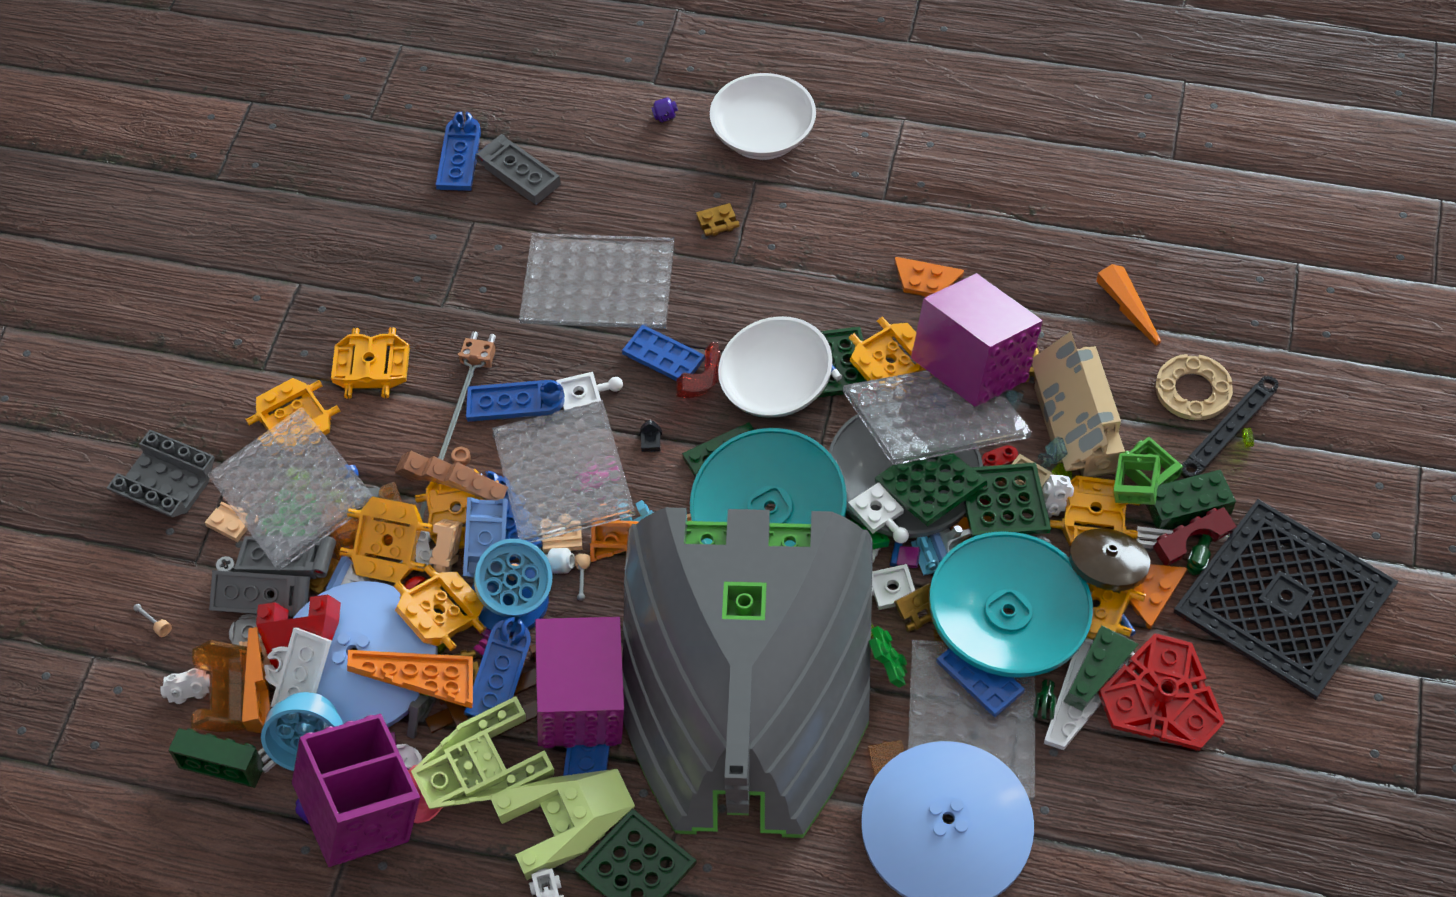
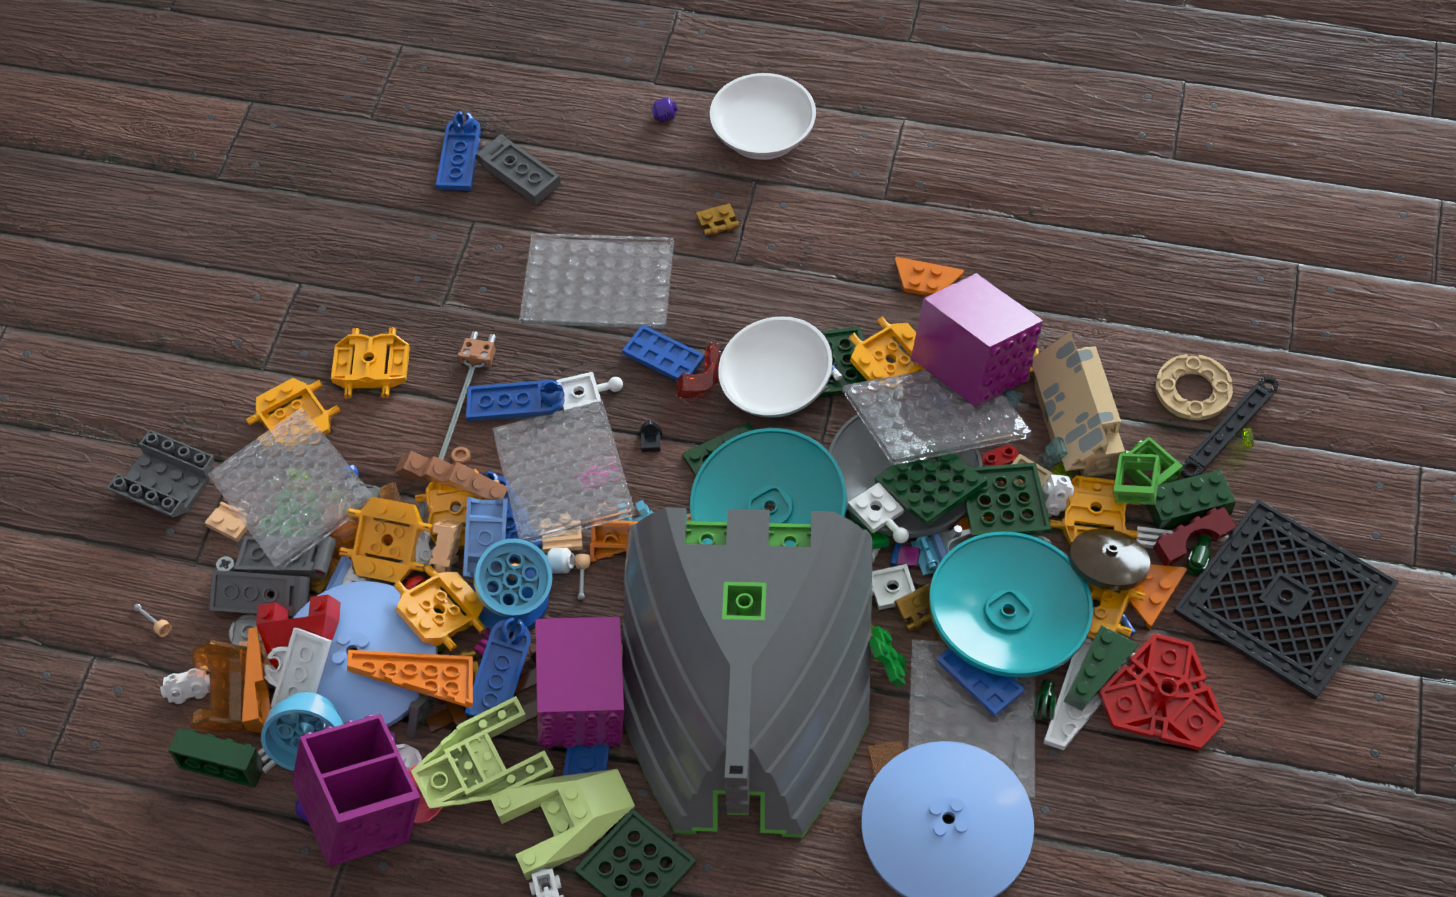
orange wedge [1096,264,1161,346] -> none

